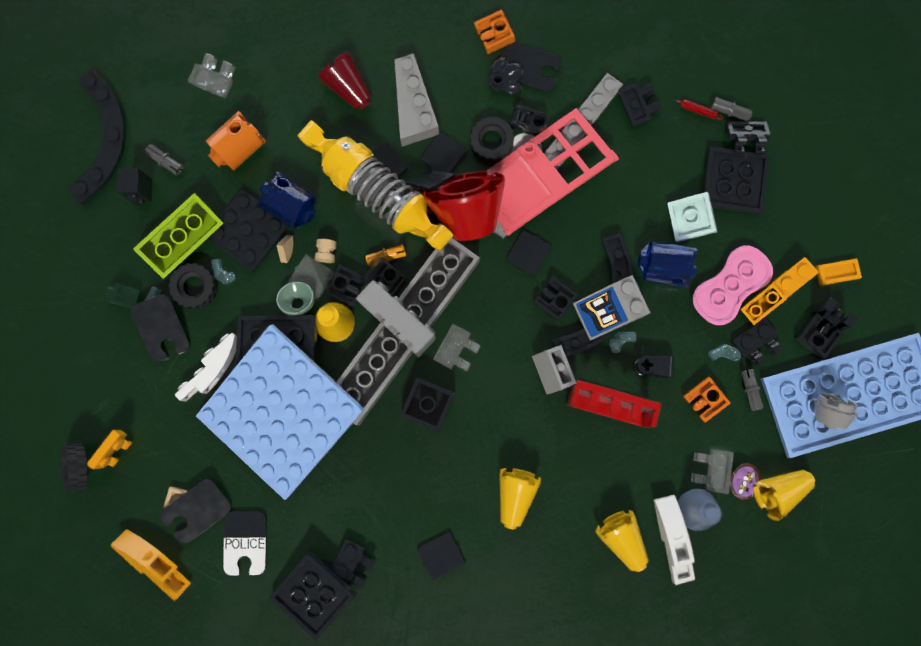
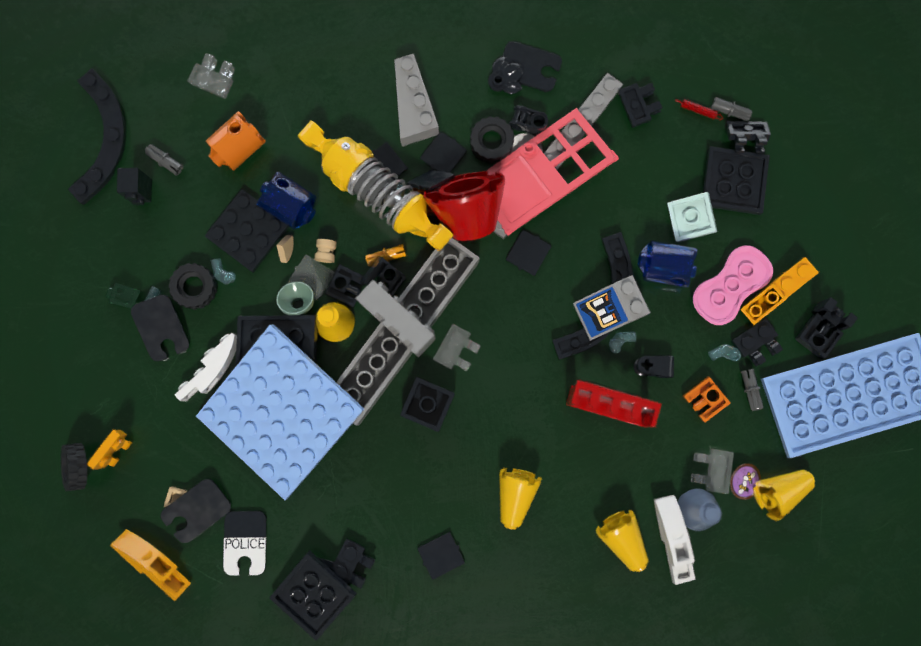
lime slope [133,193,223,279] -> none
dark red cone [318,52,371,110] -> none
orange brick [474,10,515,54] -> none
light grey brick [532,345,576,394] -> none
black brick [533,276,578,322] -> none
light grey cone [814,393,858,430] -> none
light orange tile [815,258,862,286] -> none

